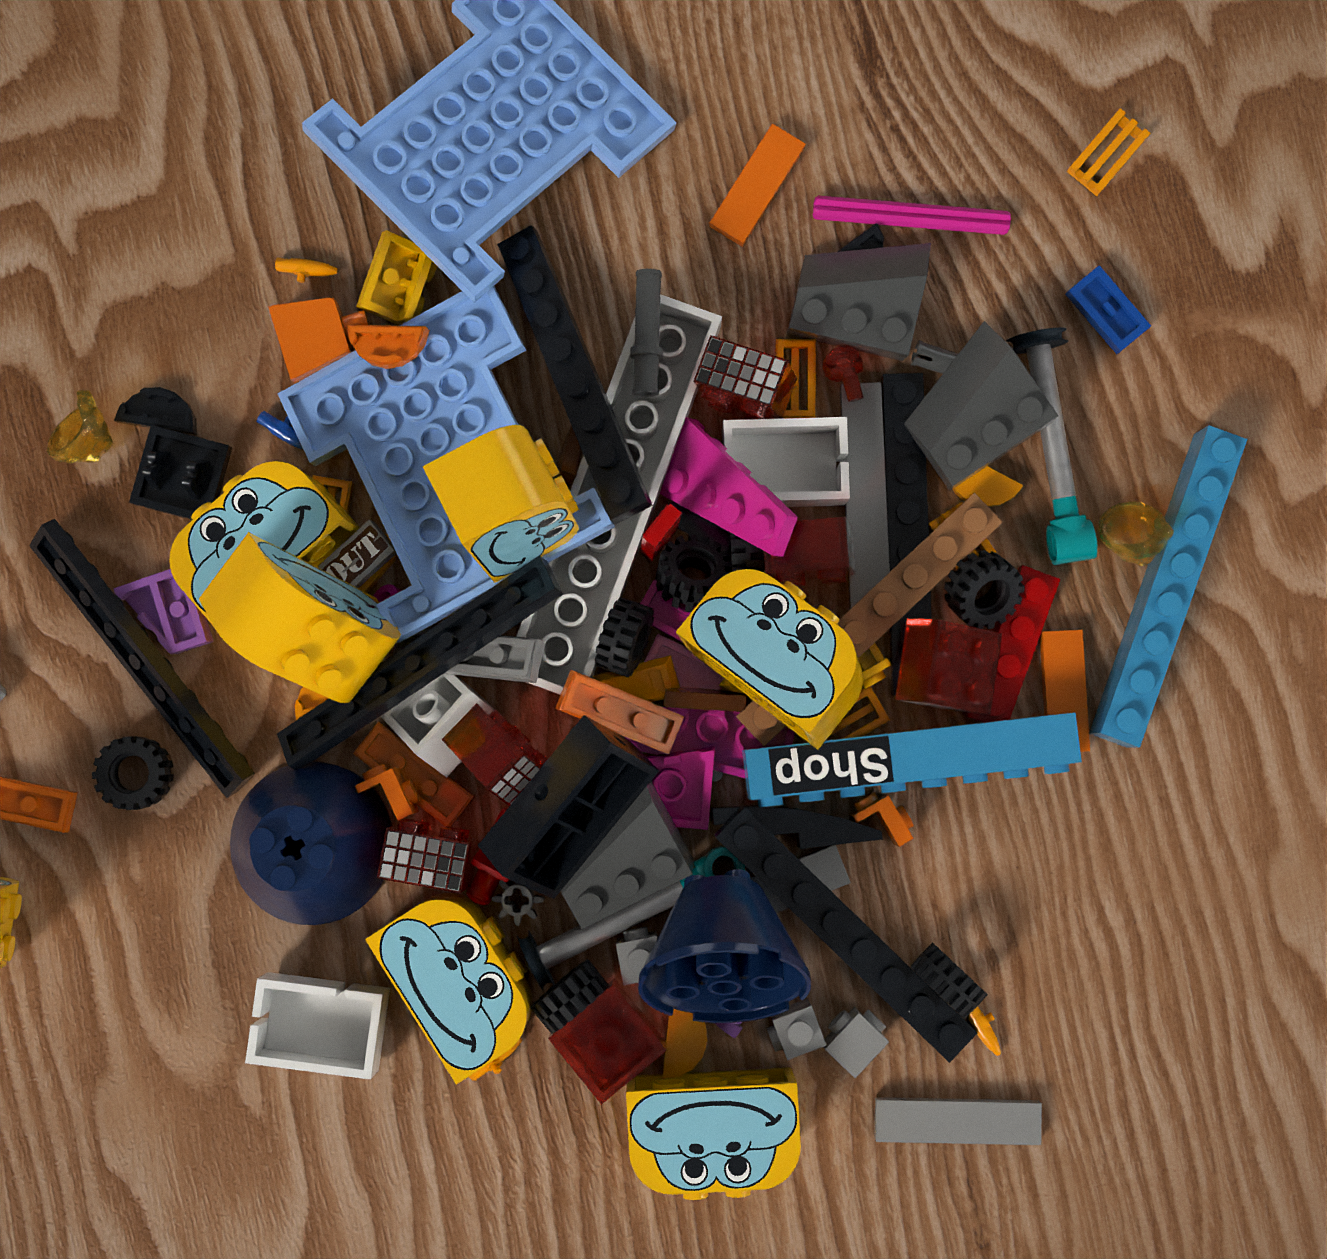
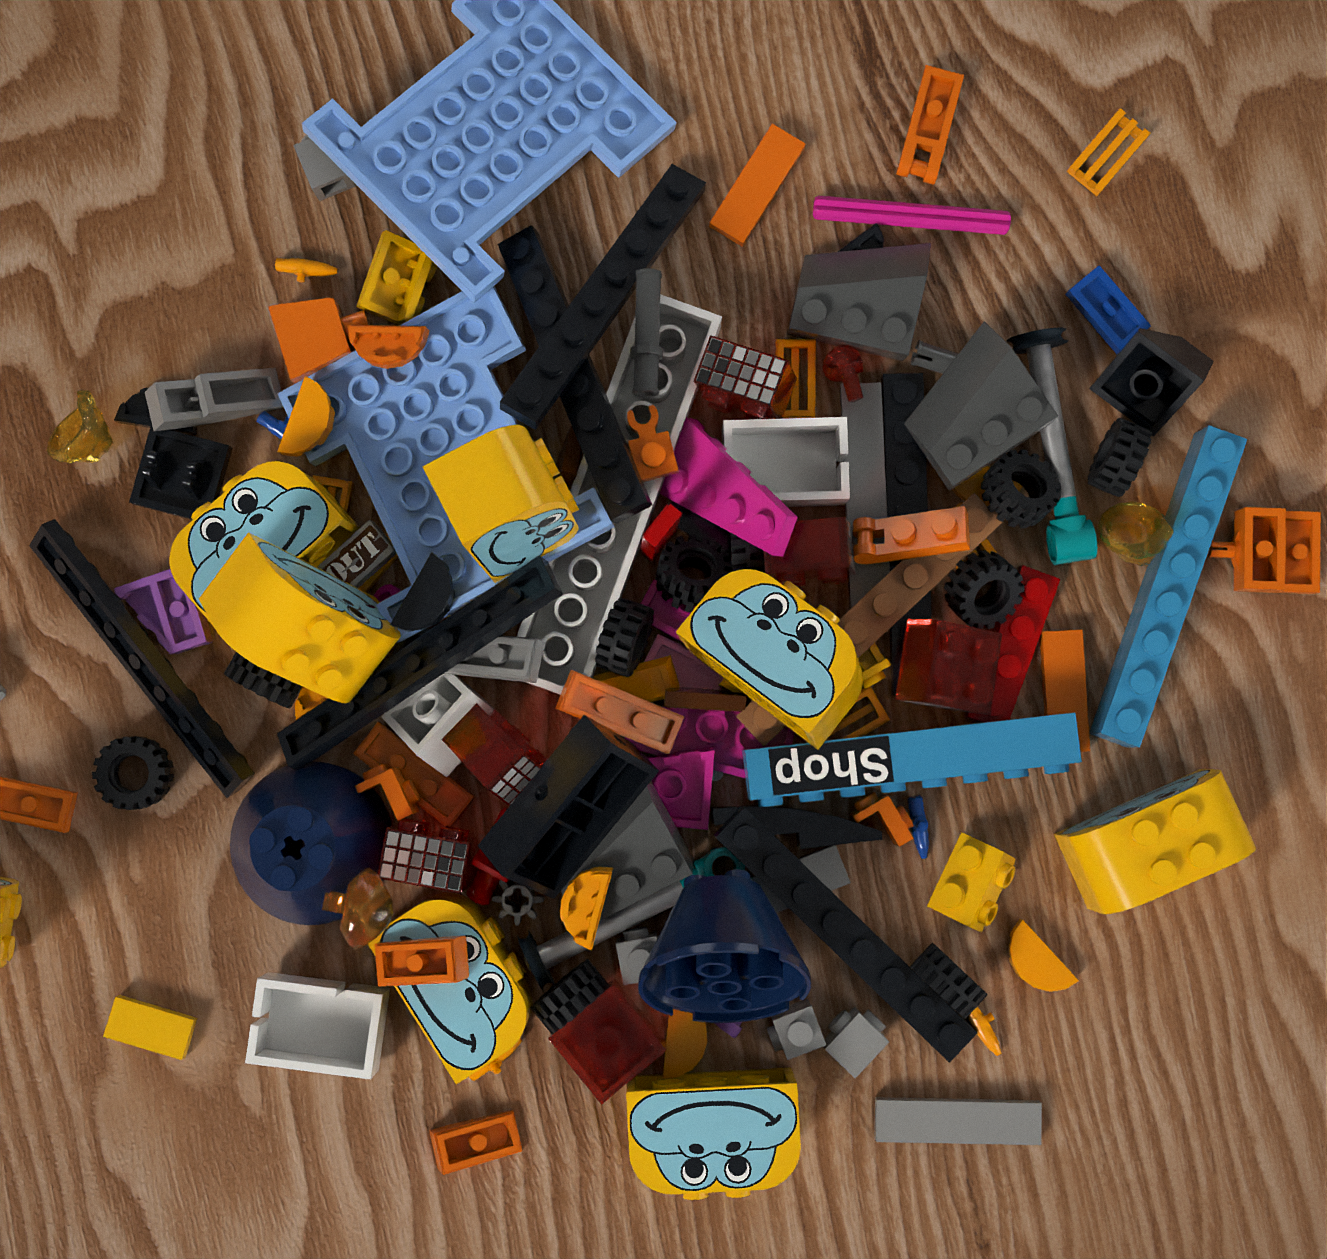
none -> yellow tile [103,995,198,1060]
none -> light grey slope [145,368,283,431]
none -> black tyre [224,652,303,709]
none -> light orange tile [277,376,335,457]
none -> light grey brick [293,135,356,201]
none -> clear orange piece [322,868,394,950]
none -> orange slope [375,935,469,987]
none -> black tile [390,552,455,632]
none -> orange slope [429,1110,522,1175]
none -> black plate [500,164,706,430]
none -> light orange tile [560,867,613,951]
none -> orange plate [627,405,679,482]
none -> orange plate [853,506,970,564]
none -> orange plate [896,65,964,185]
none -> blue helmet [907,795,929,859]
none -> yellow bracket [927,832,1016,932]
none -> black tyre [981,449,1061,529]
none -> light orange tile [1008,919,1079,992]
none -> yellow brick [1054,769,1256,914]
none -> black tyre [1087,418,1152,497]
none -> black slope [1089,328,1214,437]
none -> orange plate [1207,507,1321,594]

